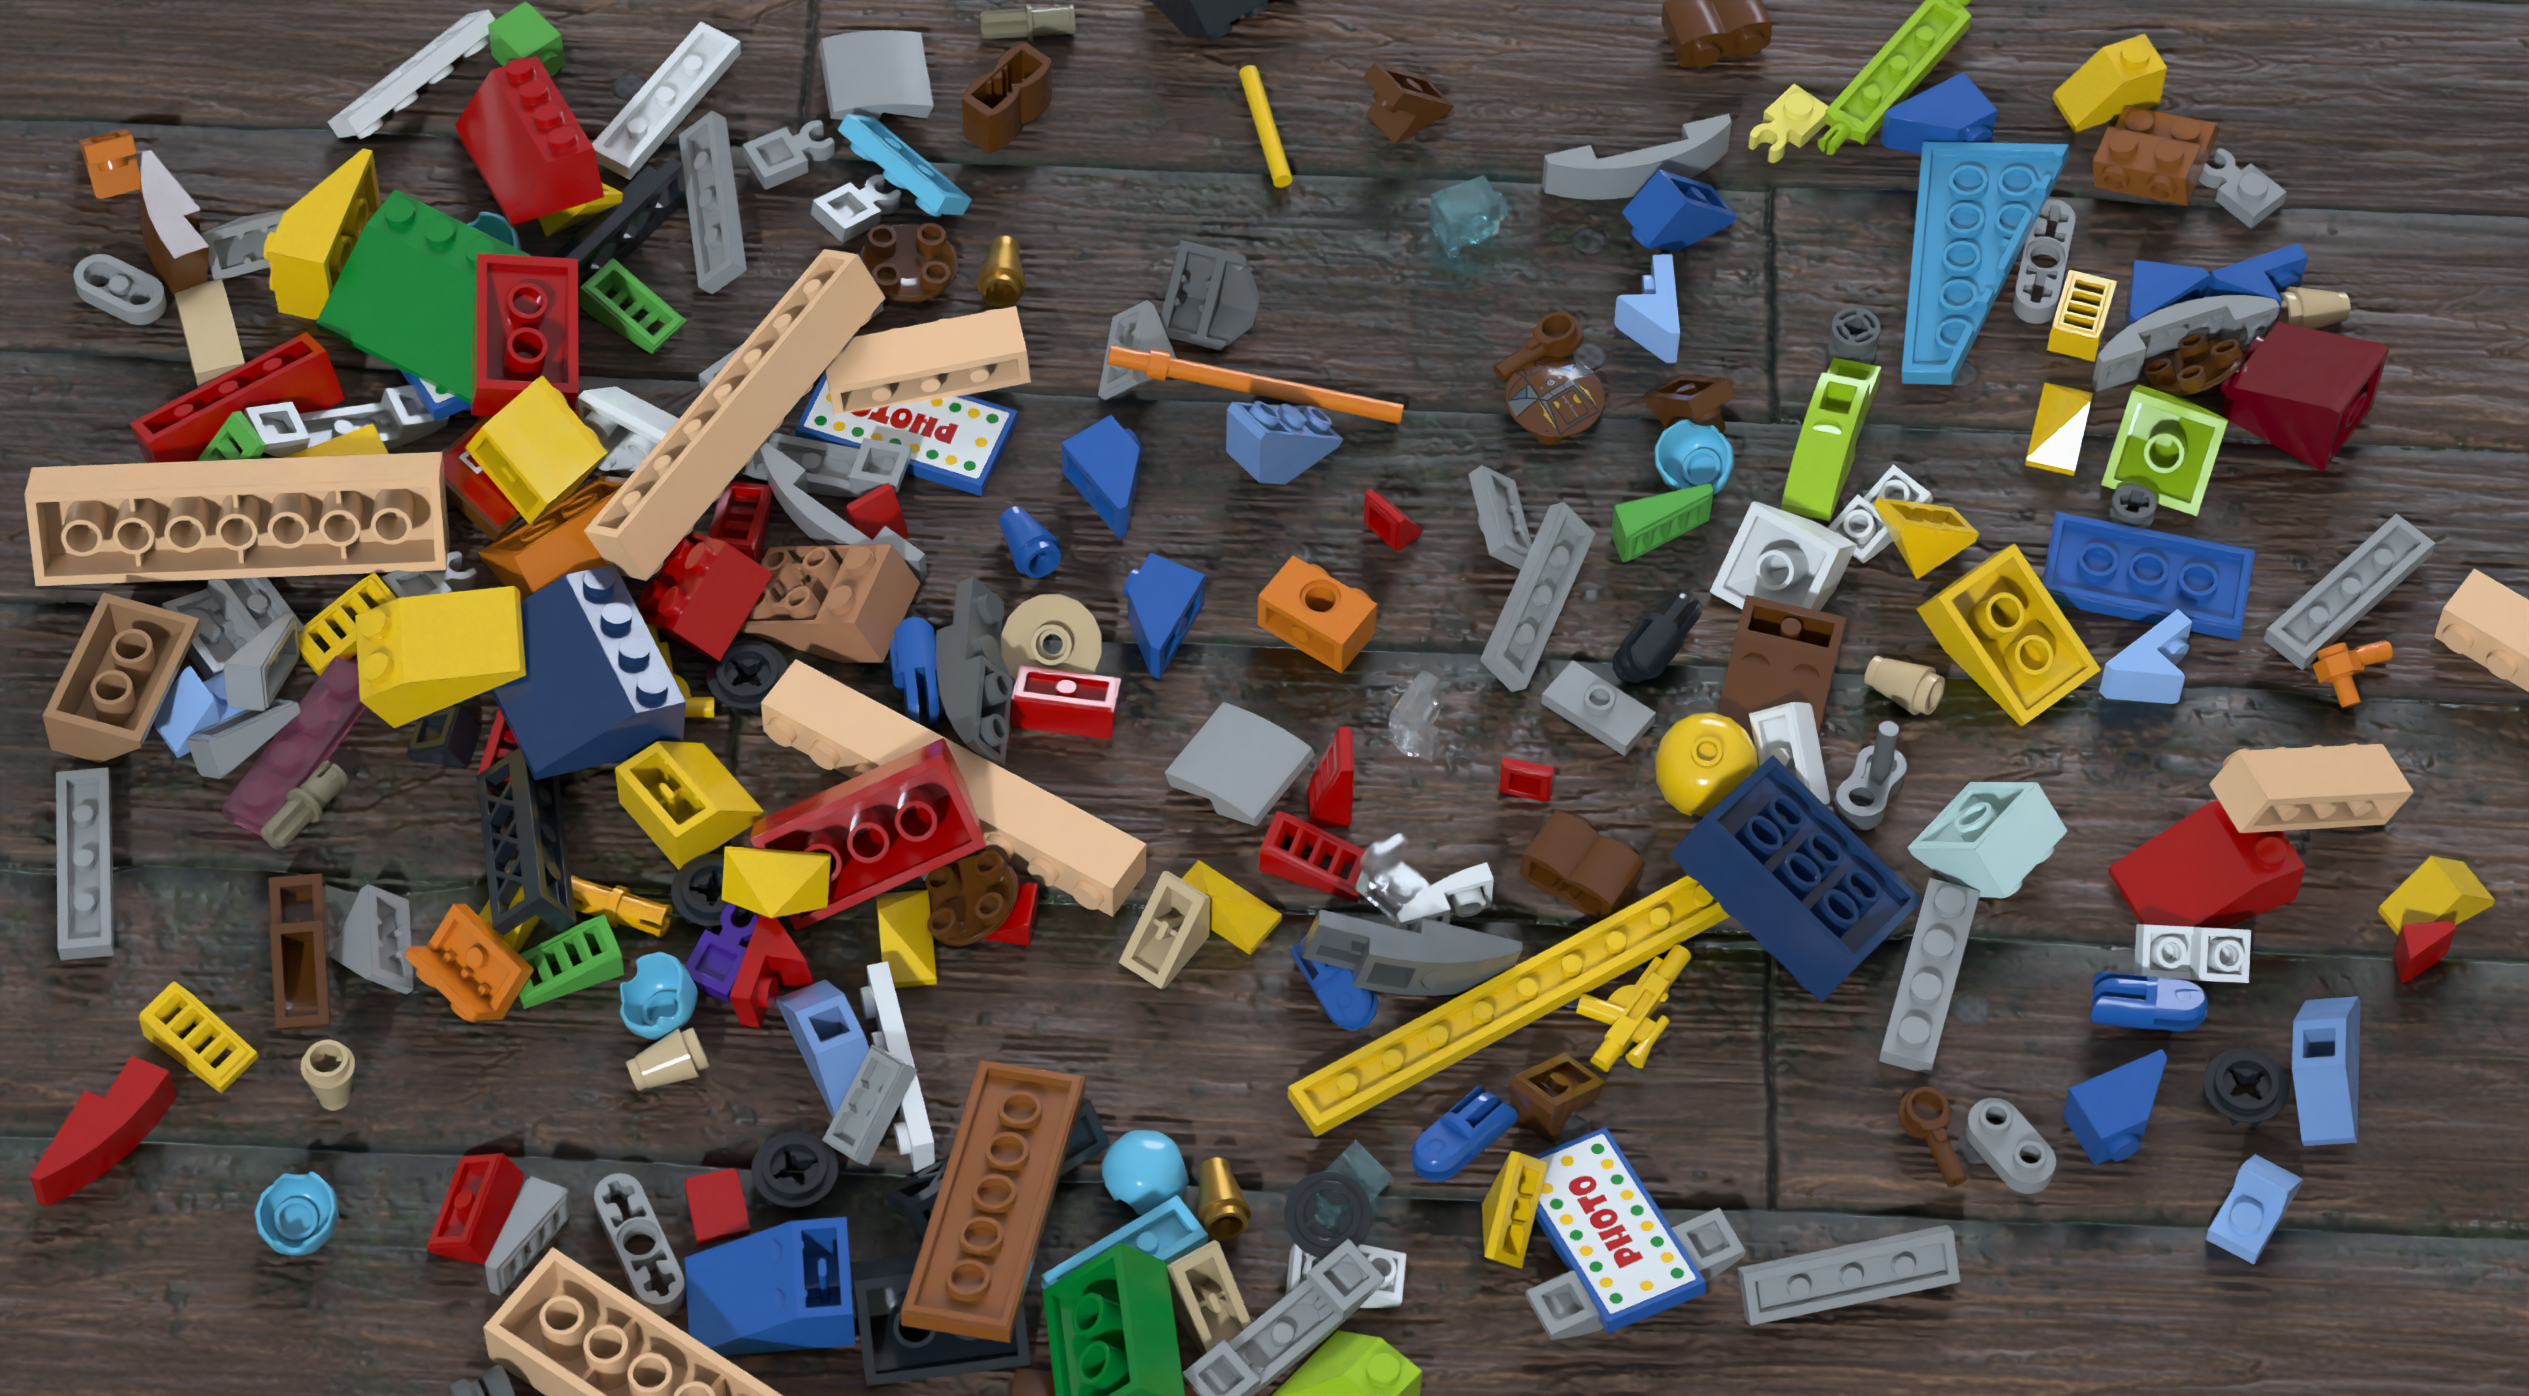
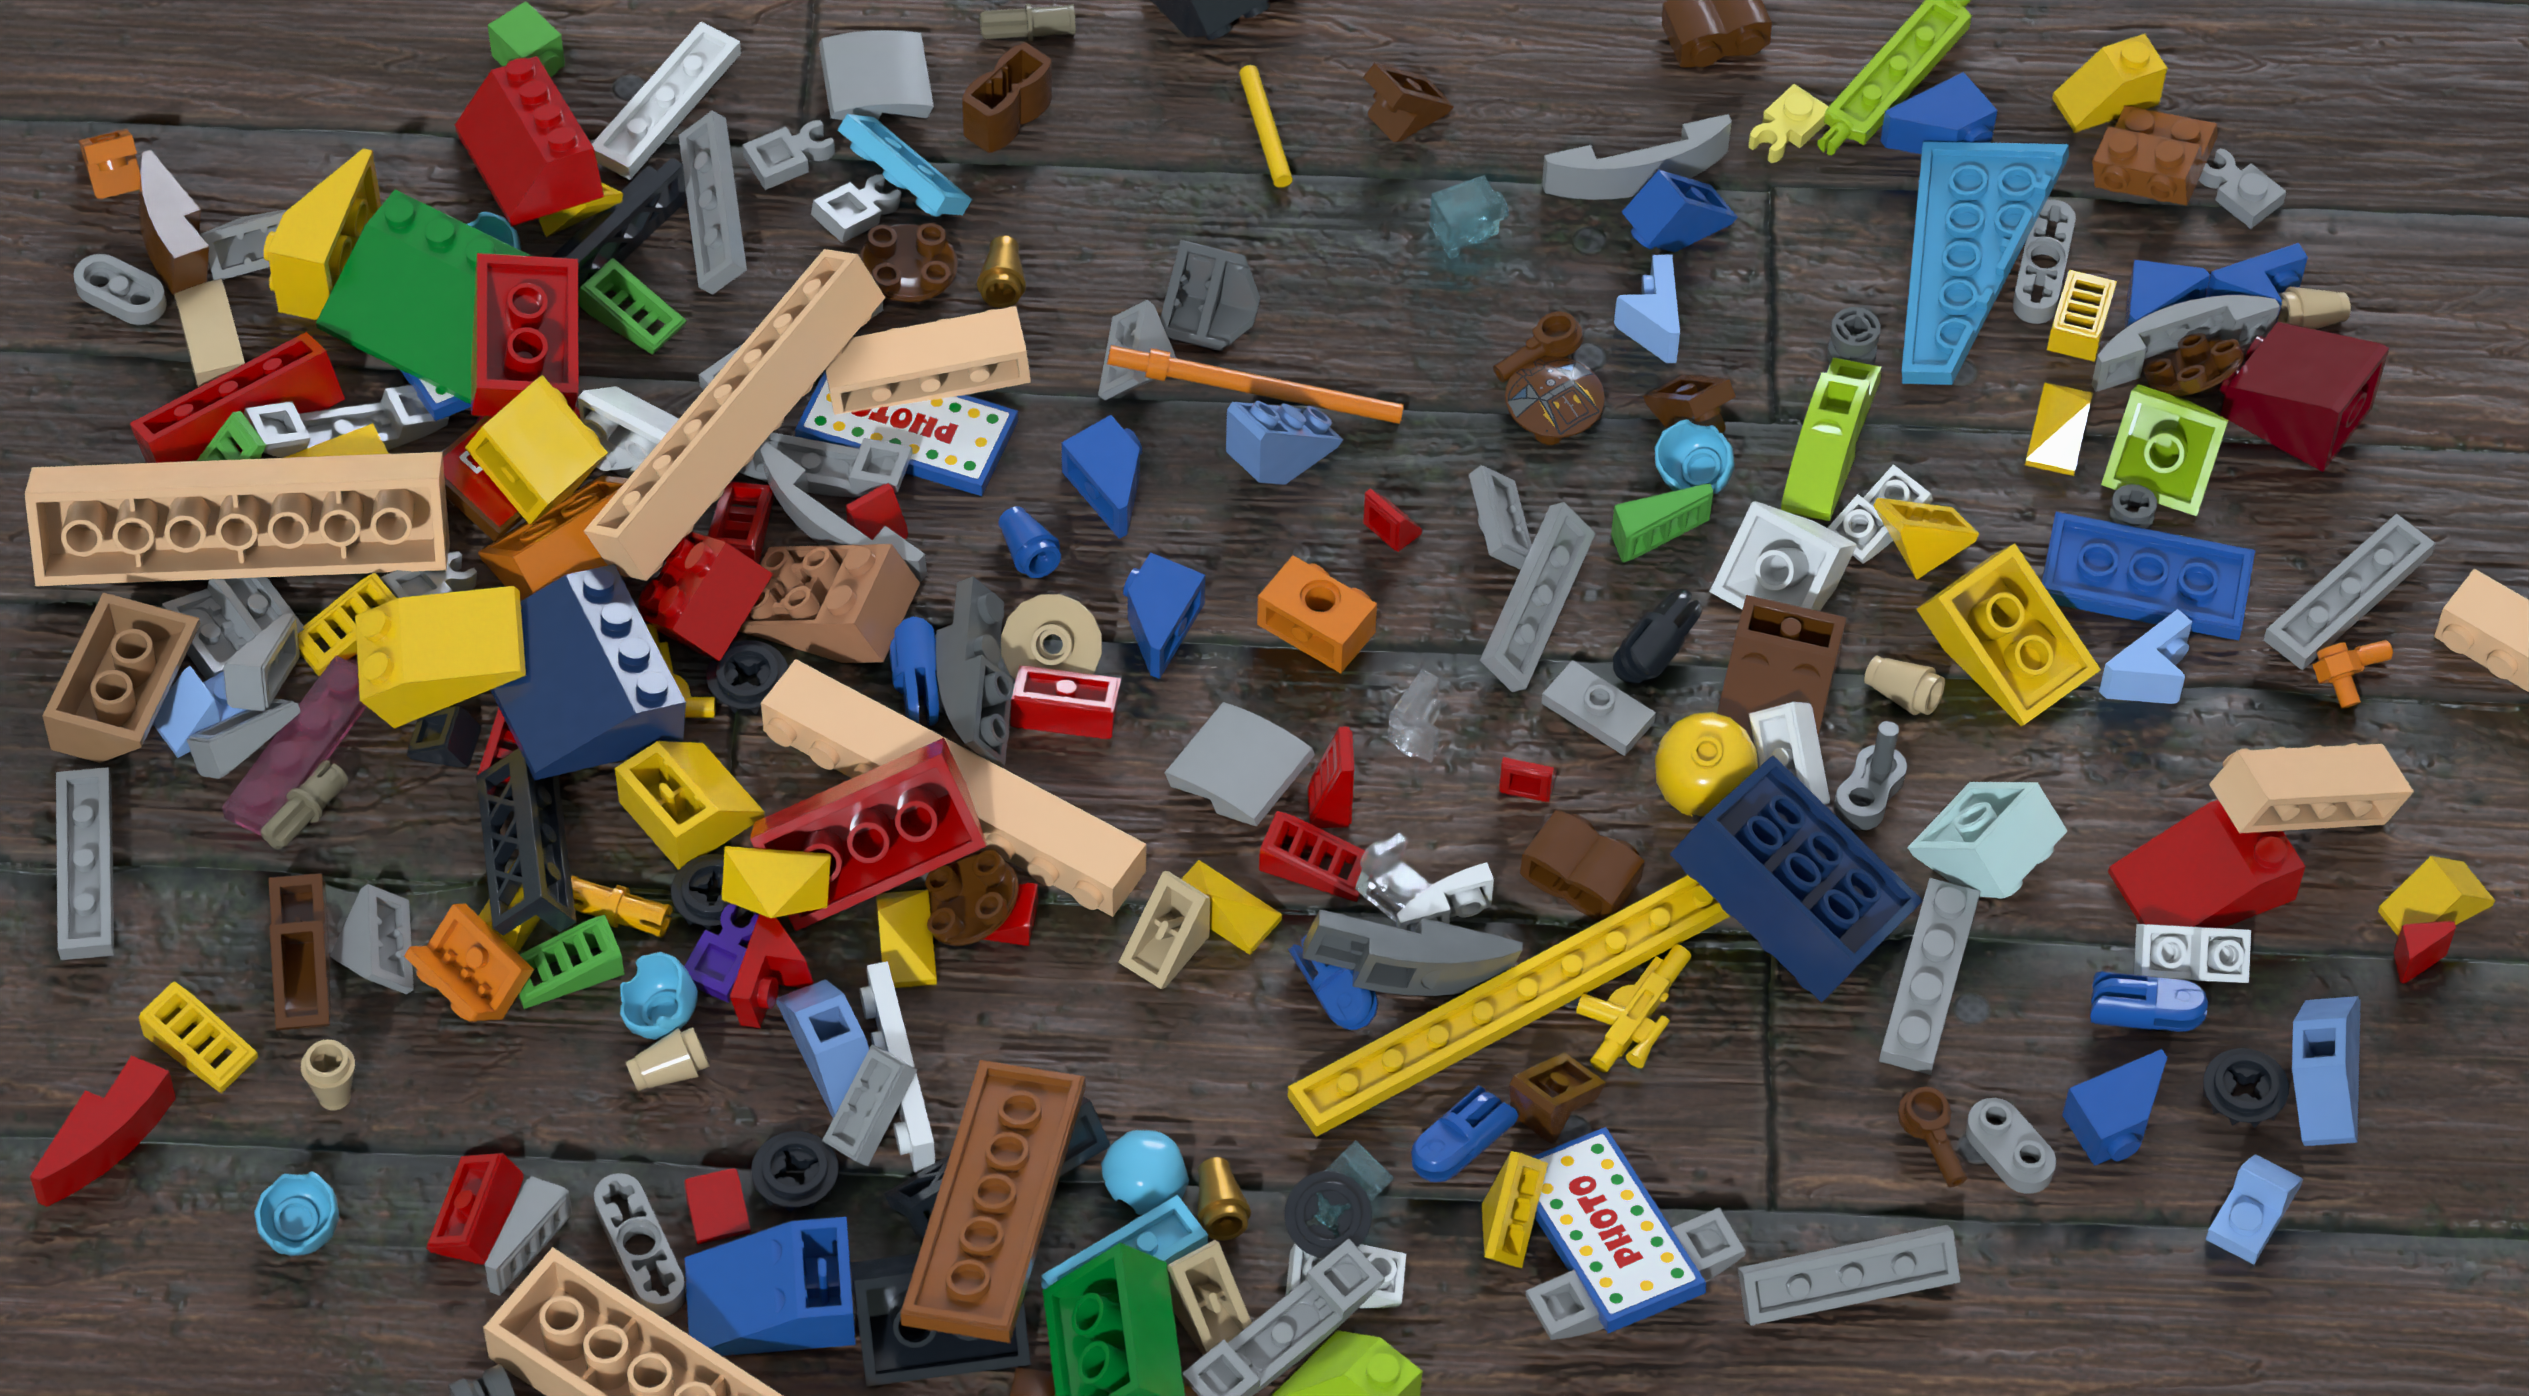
white plate [328,10,495,139] -> none

